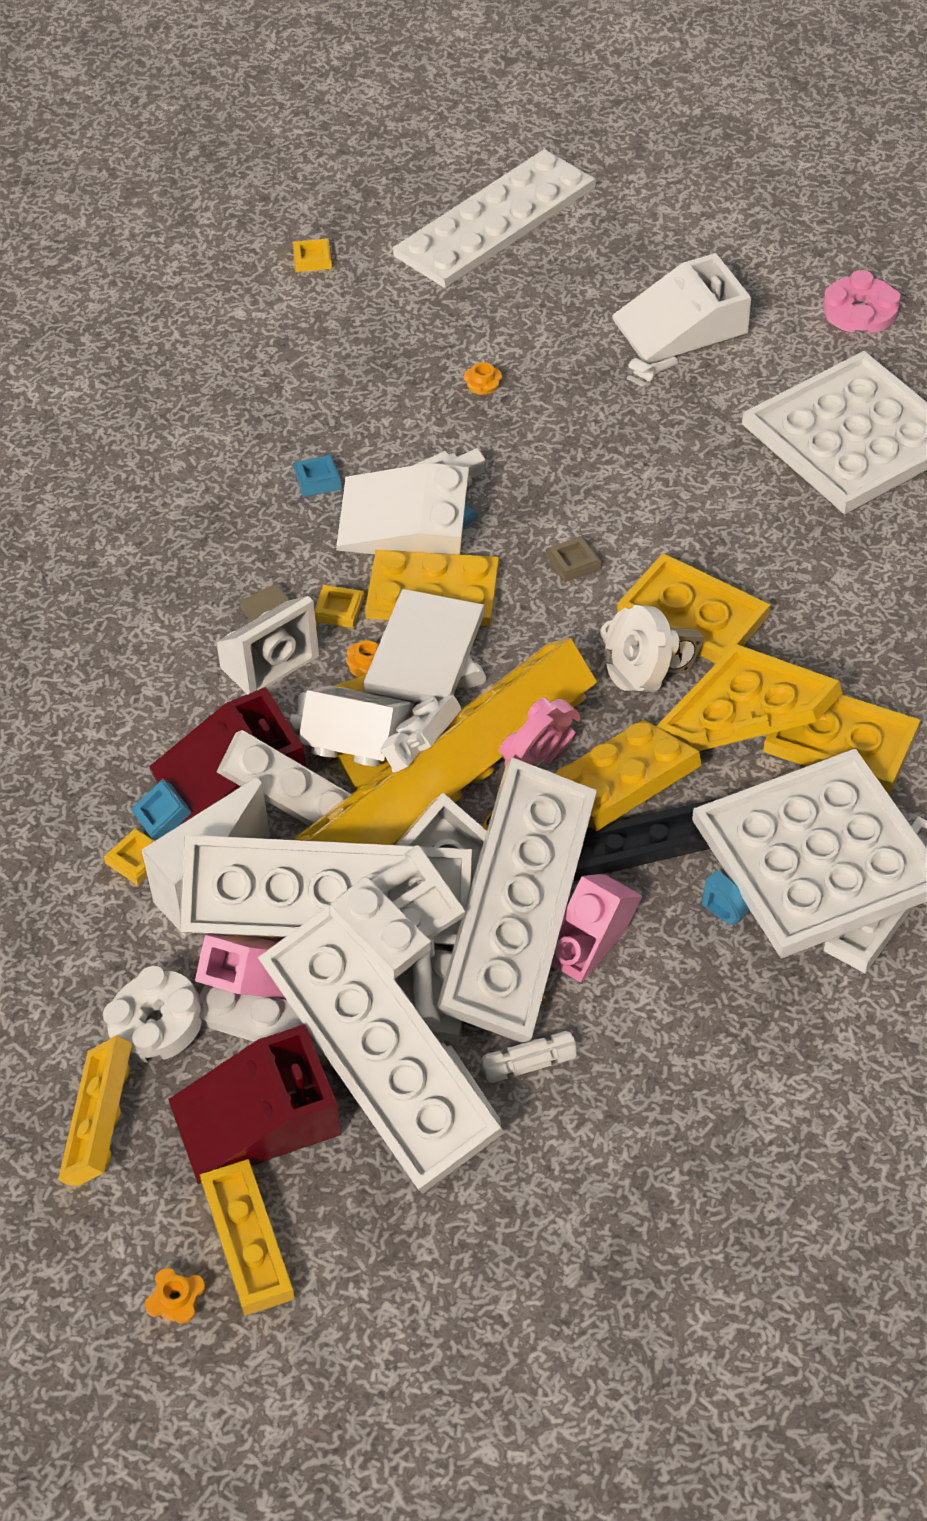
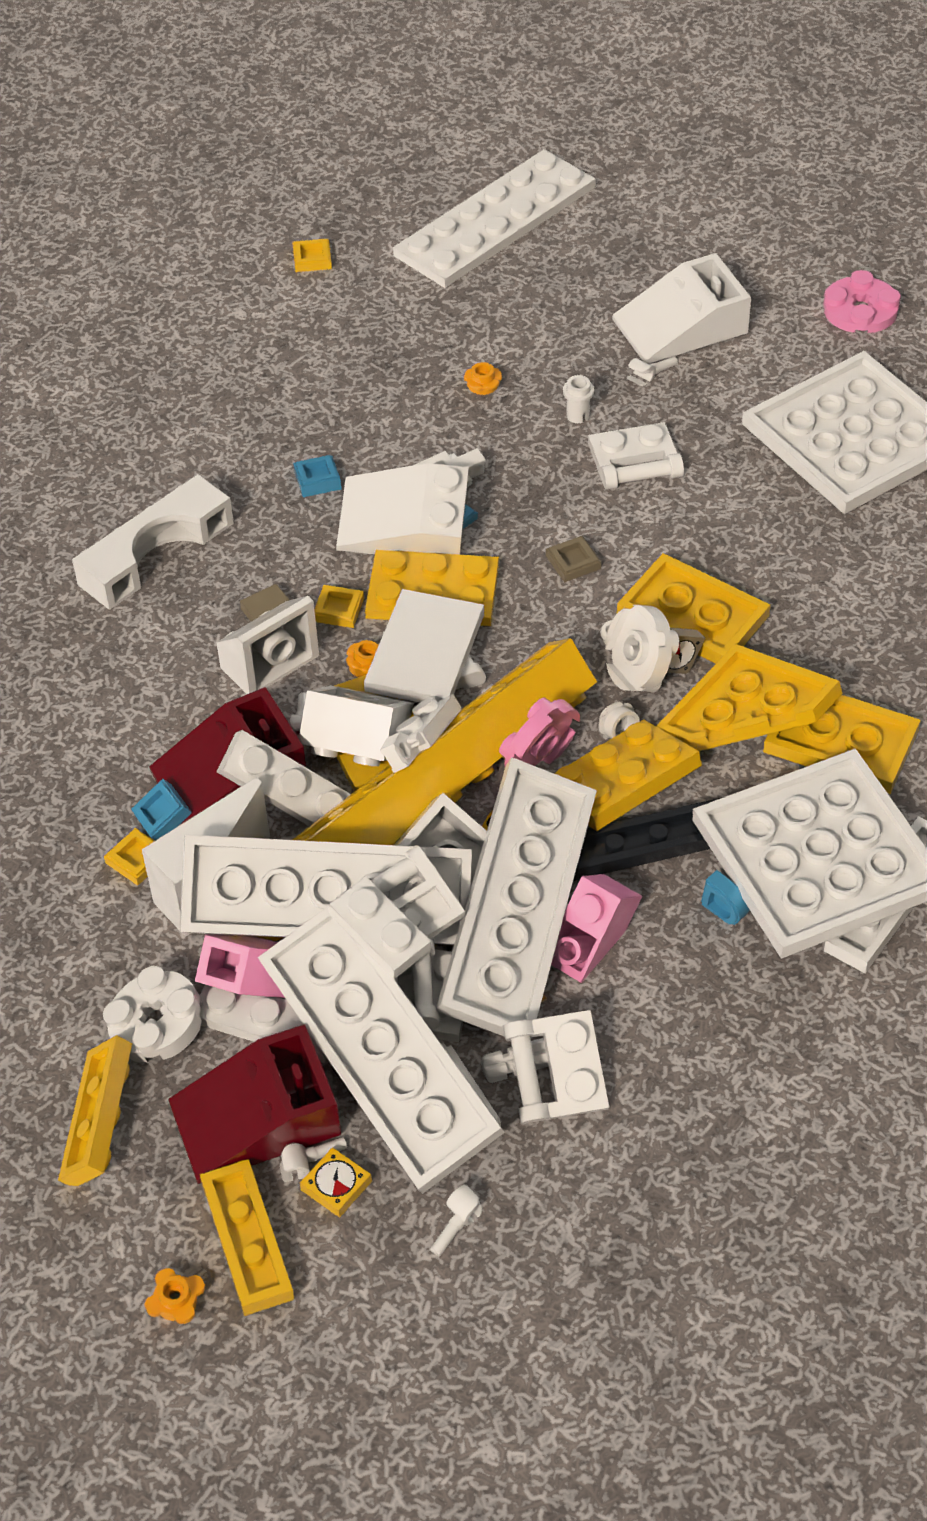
none -> white arch [72,474,234,610]
none -> white hand [280,1137,347,1182]
none -> tile [300,1147,372,1218]
none -> white hand [429,1185,482,1257]
none -> white plate [503,1010,609,1124]
none -> white pin [563,375,594,423]
none -> white plate [588,422,684,490]
none -> white plate [598,702,640,740]

